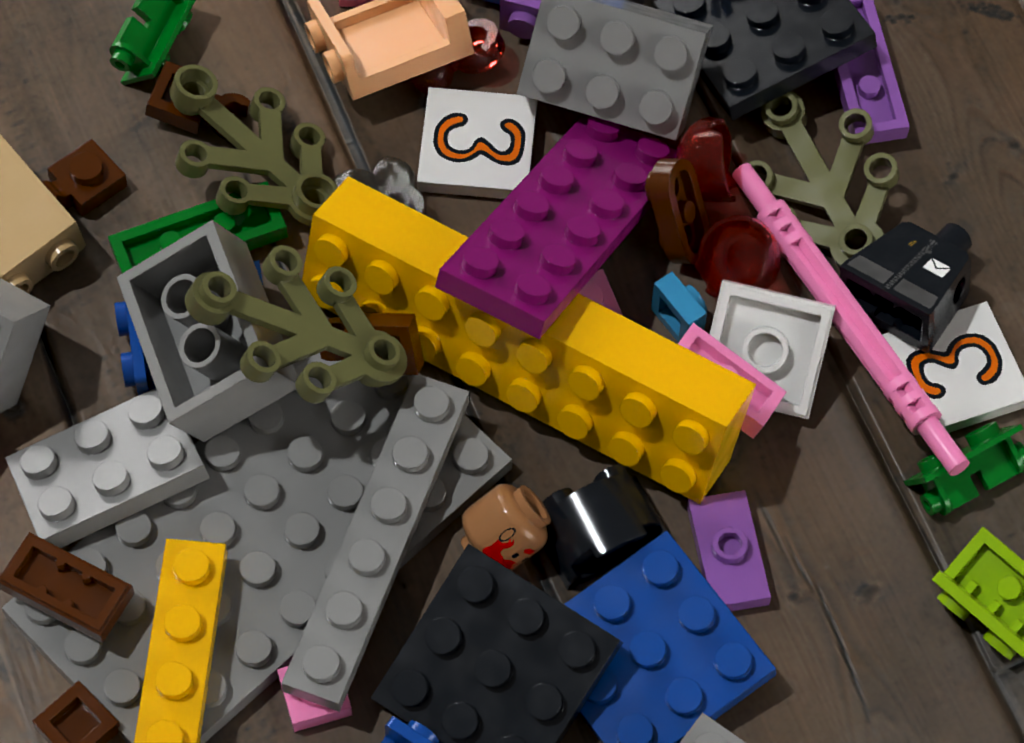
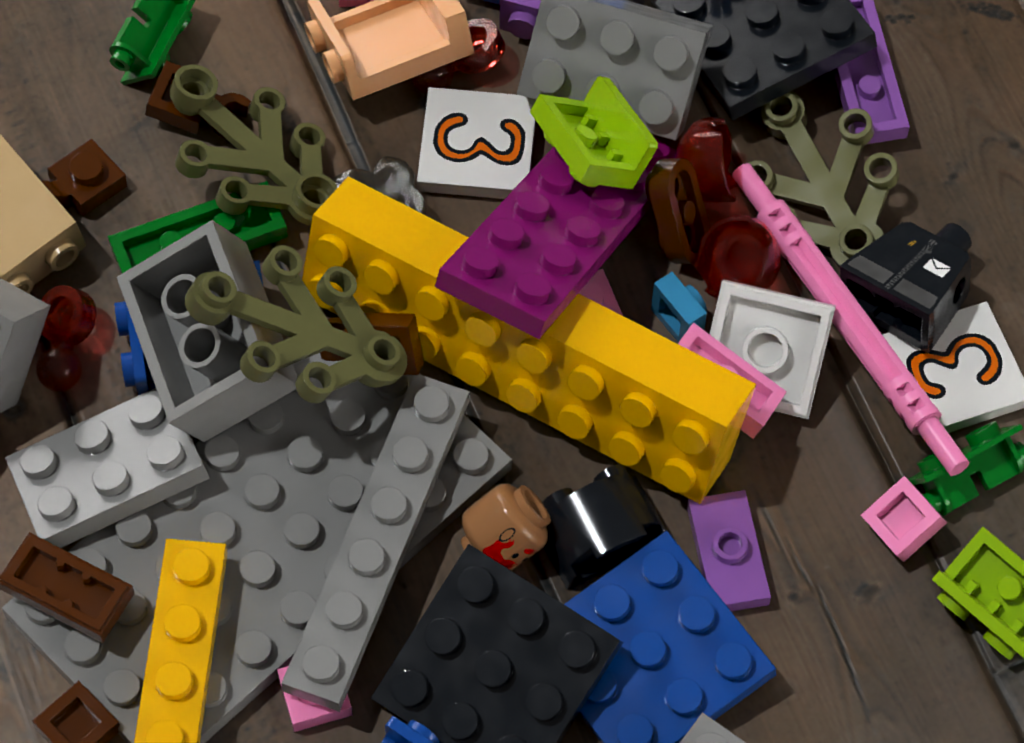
none -> clear red plate [36,285,97,392]
none -> lime bracket [530,76,658,190]
none -> bright pink plate [861,476,947,562]

